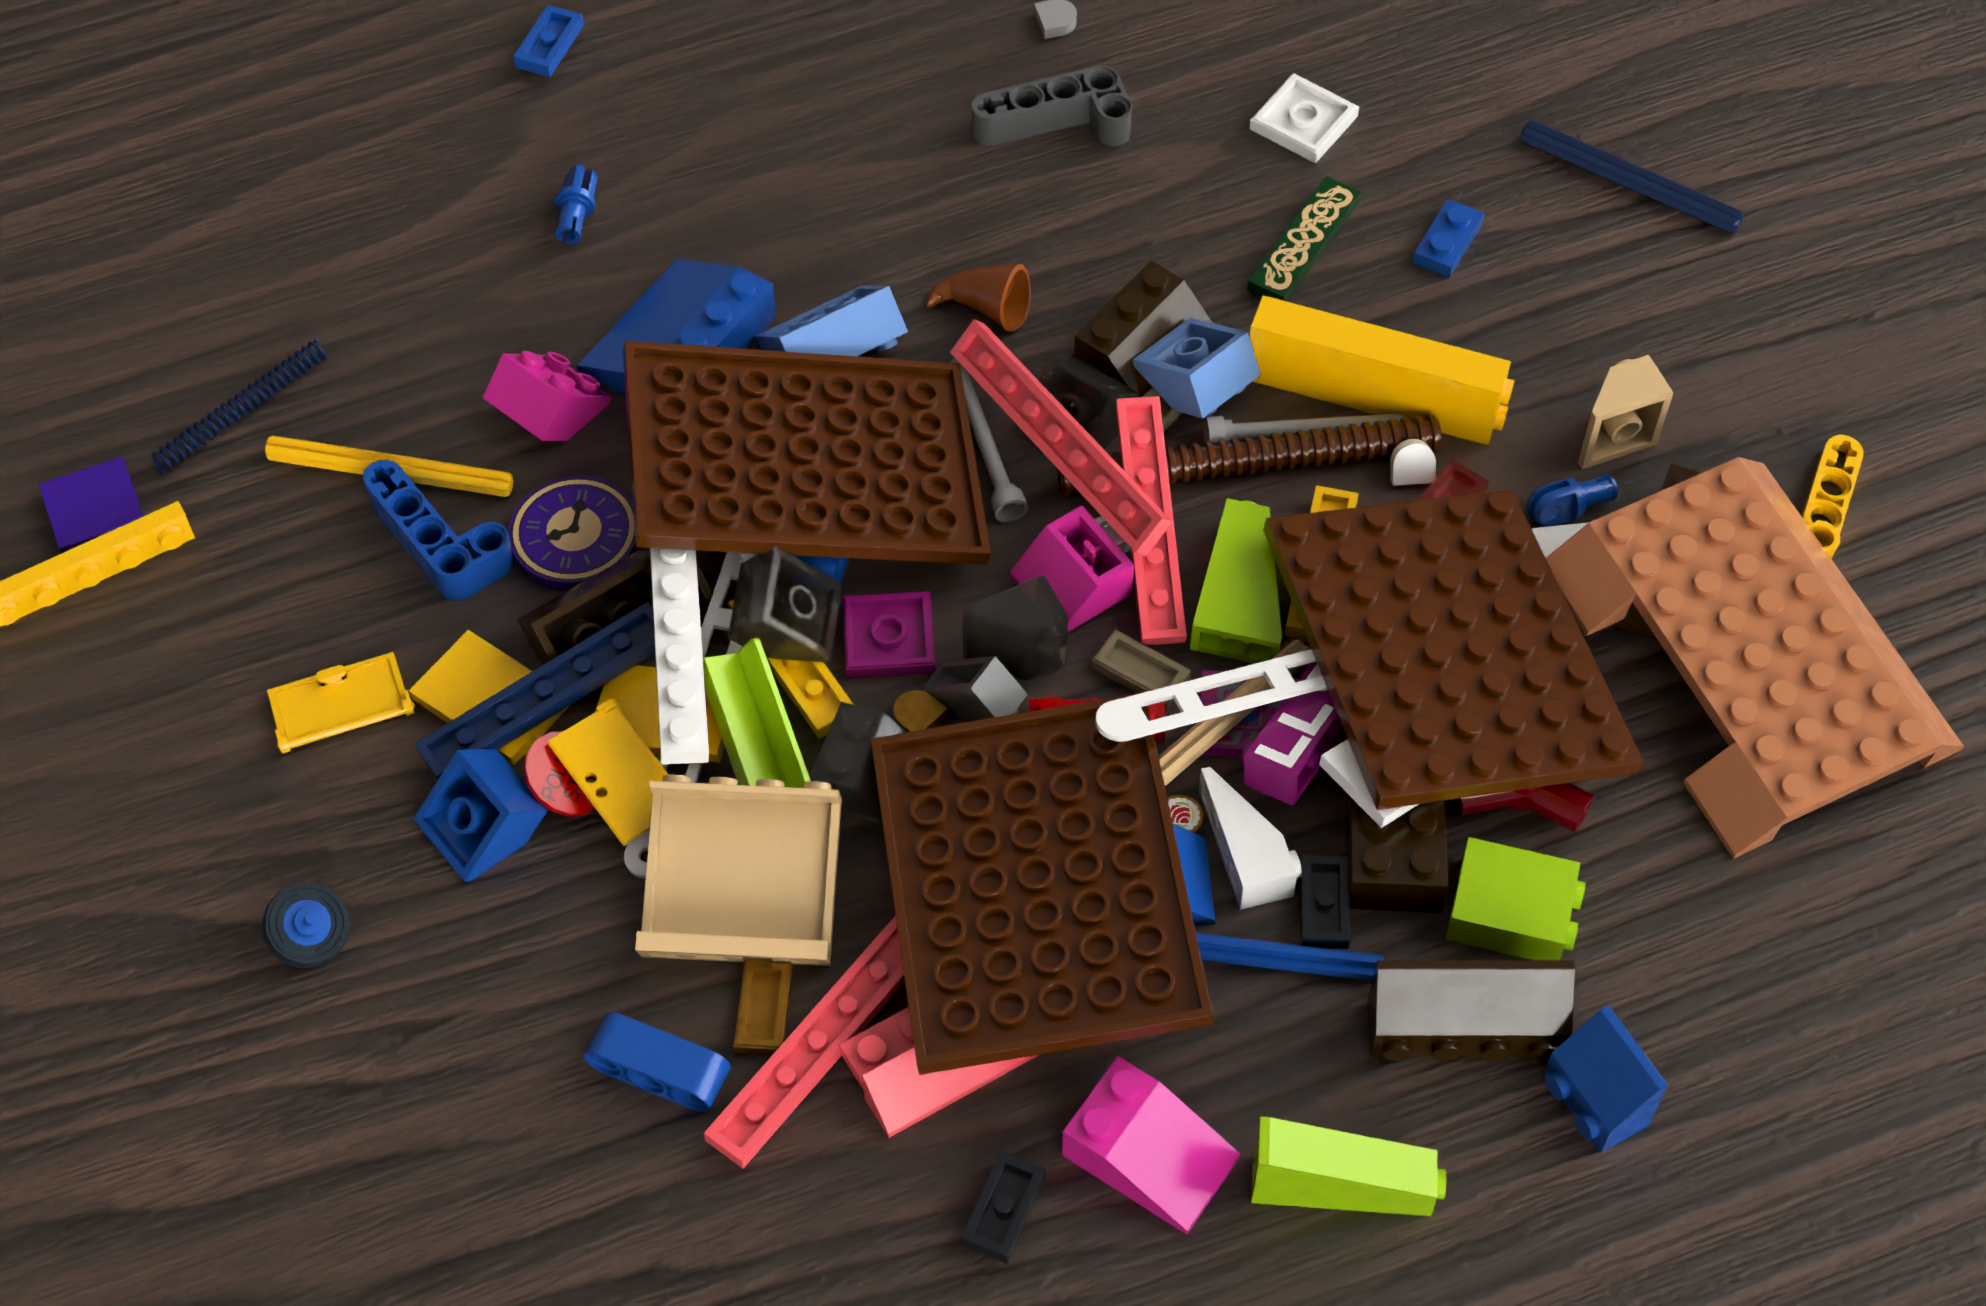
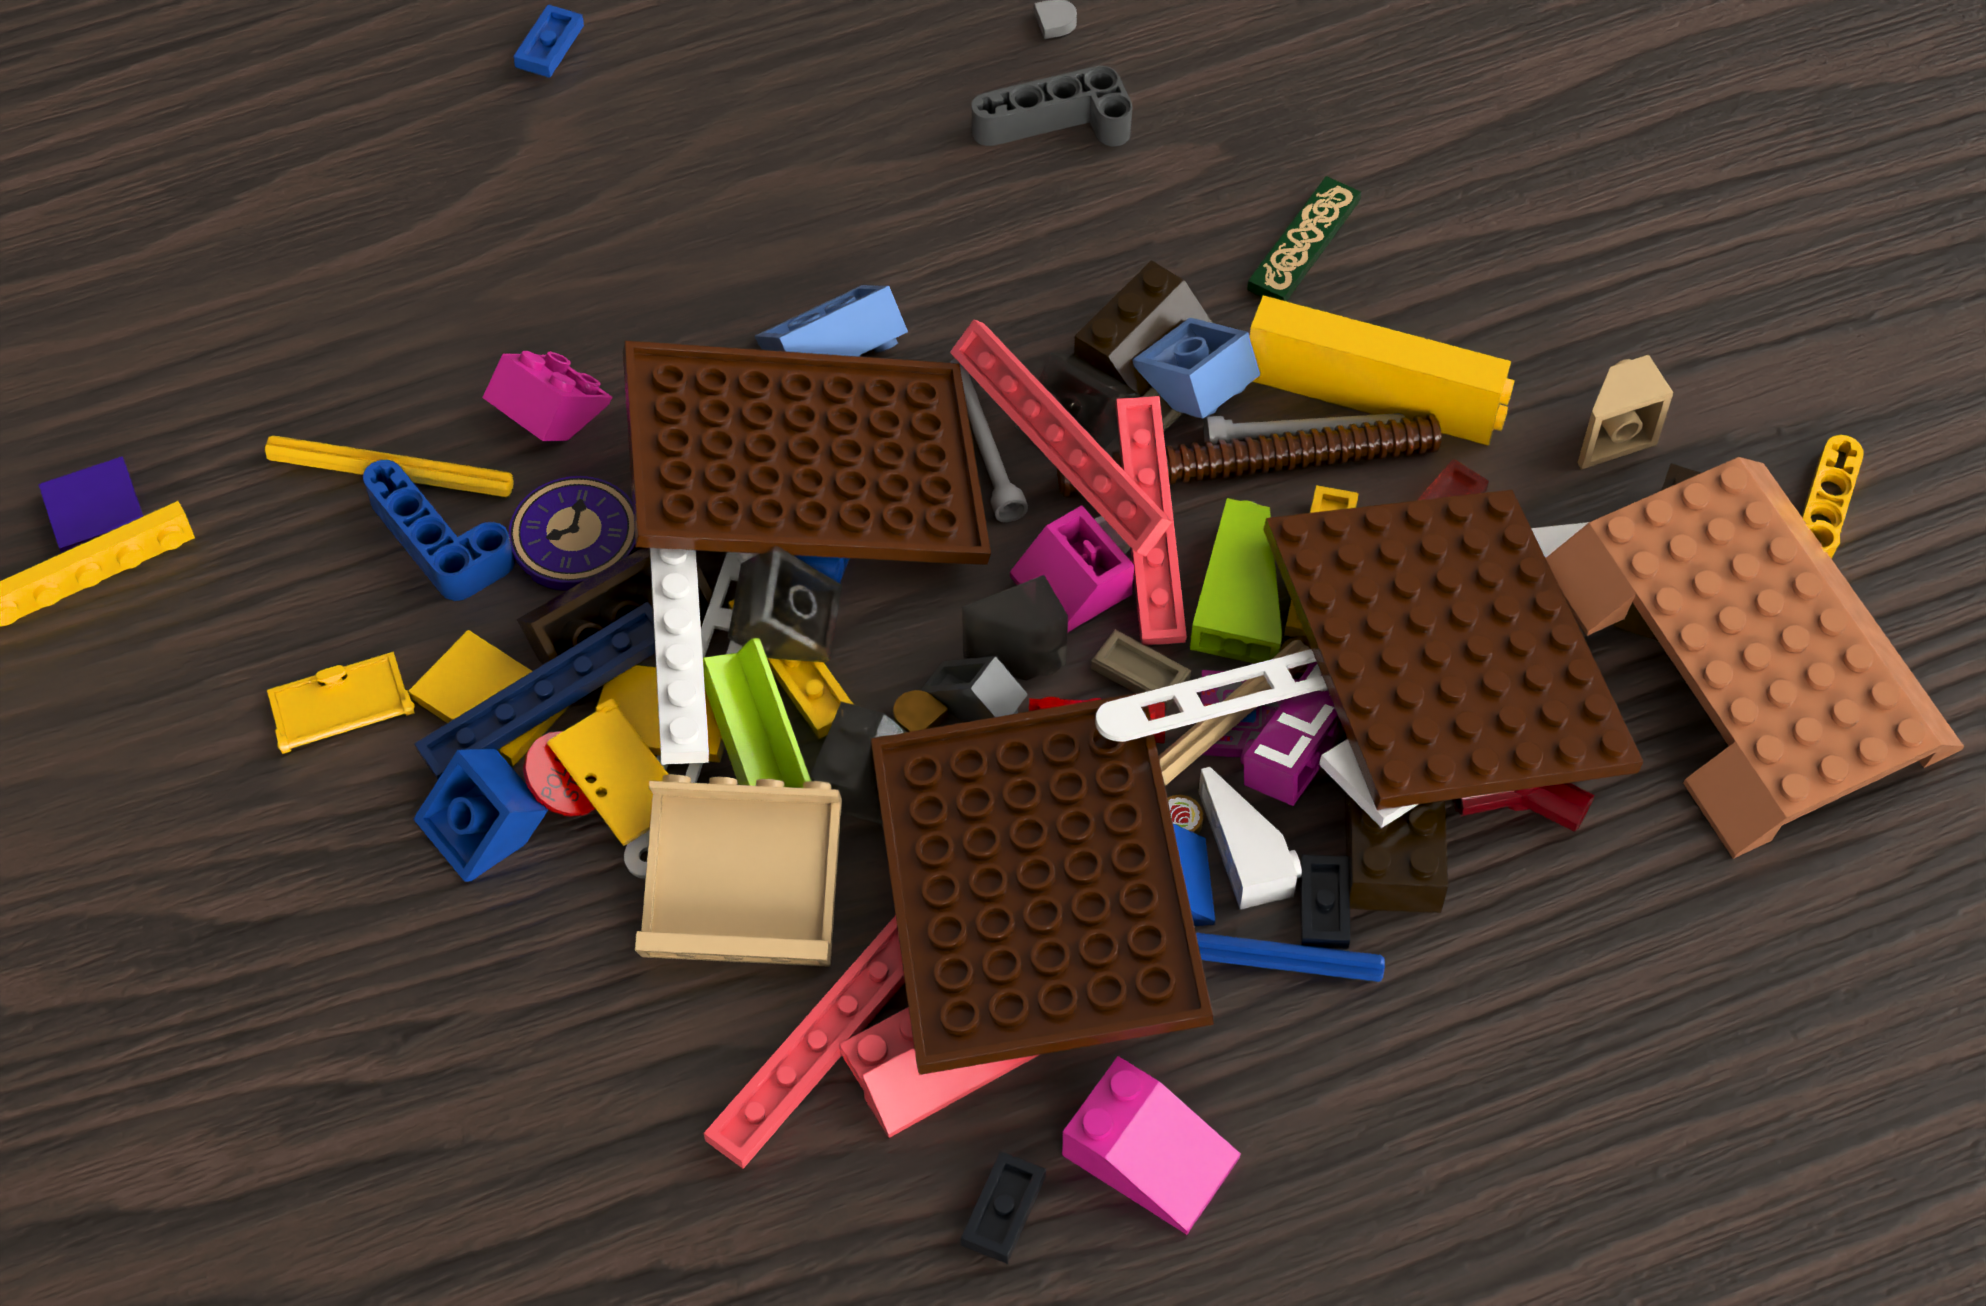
dark blue piece [152,337,328,475] -> none
black wheel [262,882,350,968] -> none
blue arm [555,164,597,245] -> none
blue slope [577,259,776,397] -> none
blue beam [583,1012,731,1112] -> none
pearl gold tile [733,960,793,1056] -> none
magenta tile [842,591,936,679] -> none
dark orange hat [926,264,1031,332] -> none
white tile [1250,73,1359,164] -> none
slope [1251,1117,1446,1217] -> none
slope [1367,960,1575,1061] -> none
white tile [1390,439,1436,486] -> none
blue plate [1413,199,1485,278] -> none
lime brick [1445,837,1586,960] -> none
dark blue axle [1520,120,1744,233] -> none
blue arm [1526,474,1618,527] -> none
blue slope [1544,1005,1668,1153] -> none

